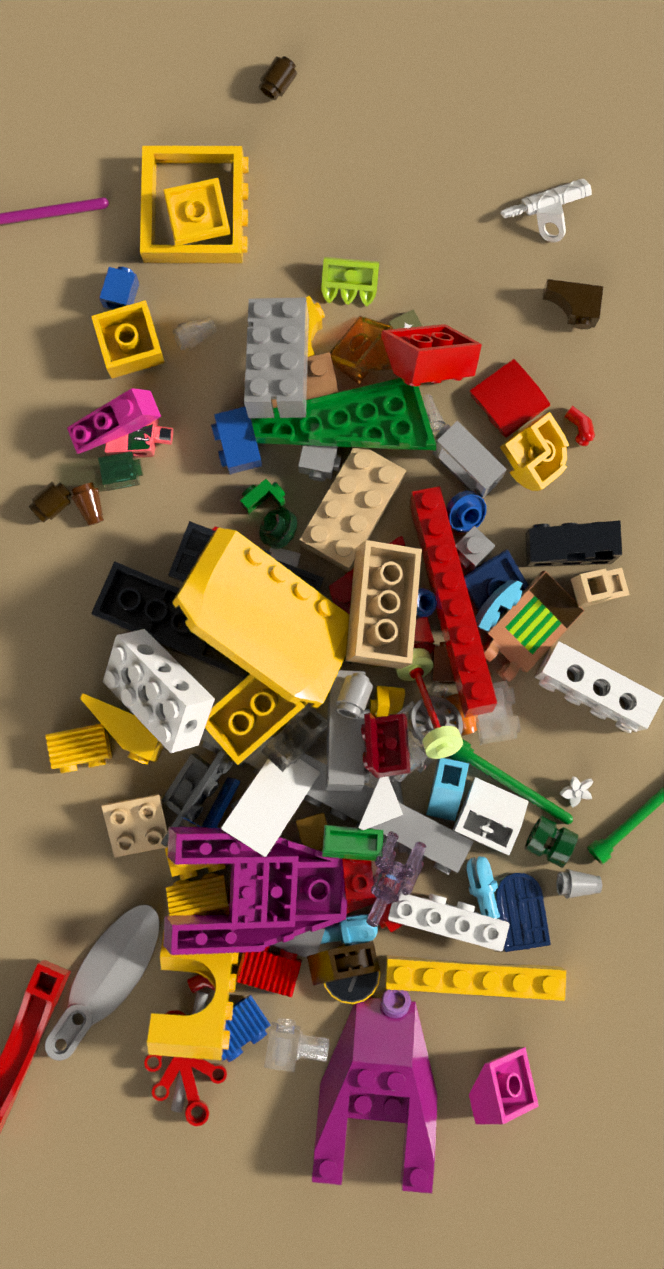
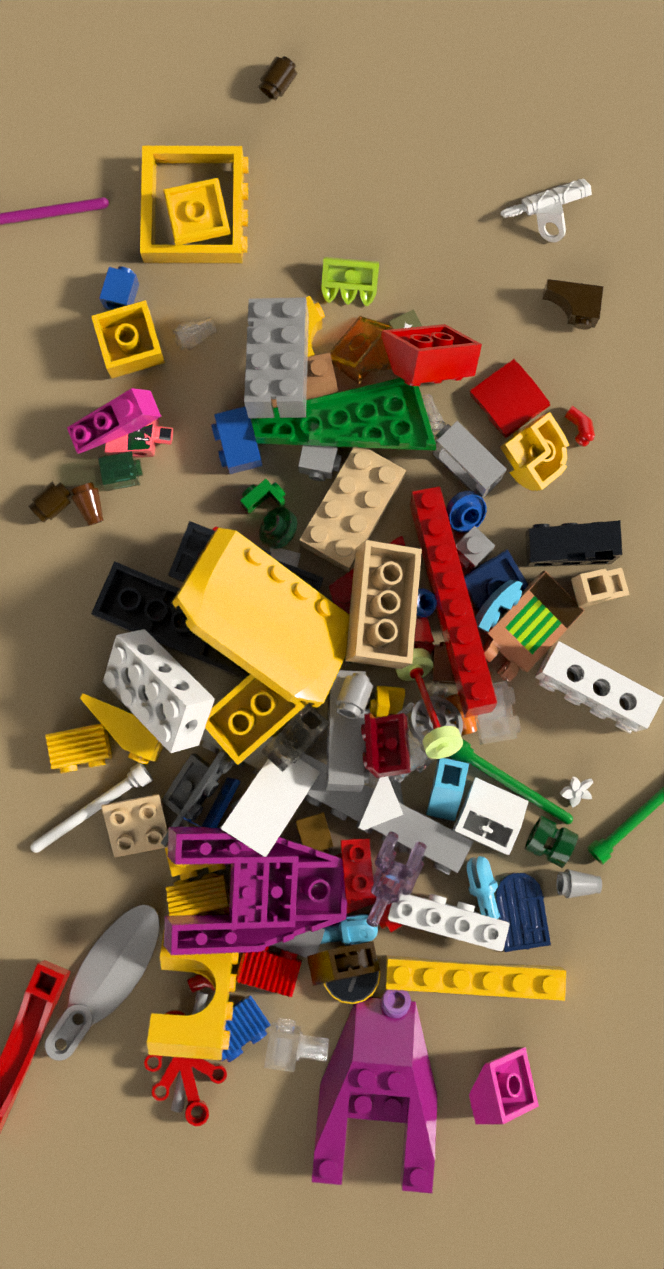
green tile [322,825,383,861] -> none
none -> white piece [30,762,153,853]

